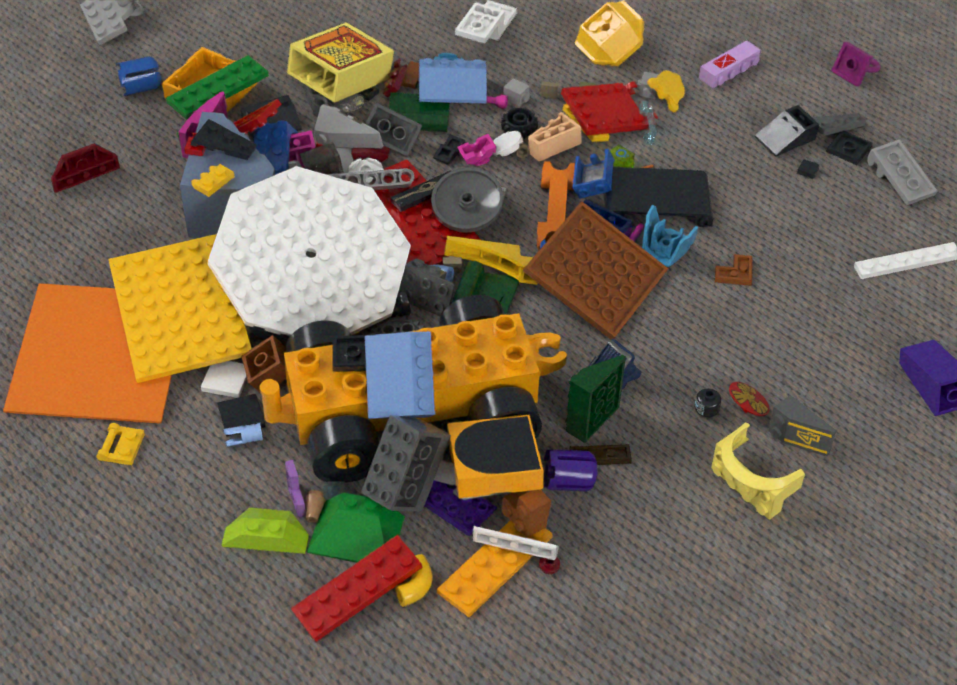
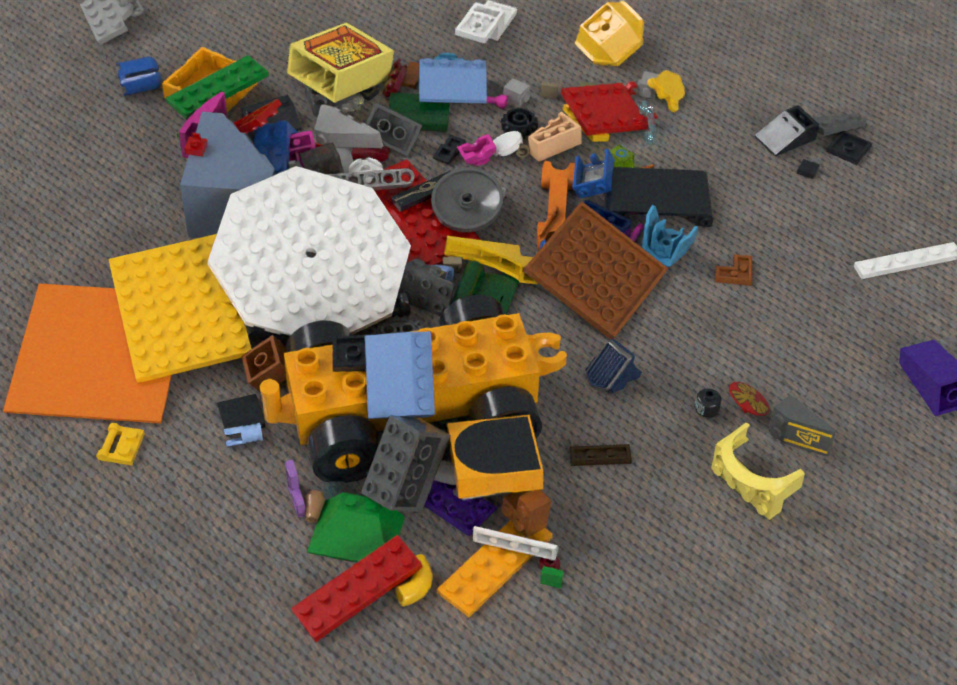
dark red wedge [51,143,120,193] -> none
black wing [190,119,257,160] -> none
yellow plate [191,164,234,197] -> none
white tile [201,361,247,398] -> none
lime wedge [222,508,309,554] -> none
dark purple cylinder [543,449,598,492] -> none
dark green slope [565,355,626,443] -> none
lavender brick [699,40,761,88] -> none
magenta tile [831,41,881,86] -> none
light grey hinge [868,139,937,205] -> none
none -> orange piece [539,205,559,237]
none -> green tile [540,566,564,588]

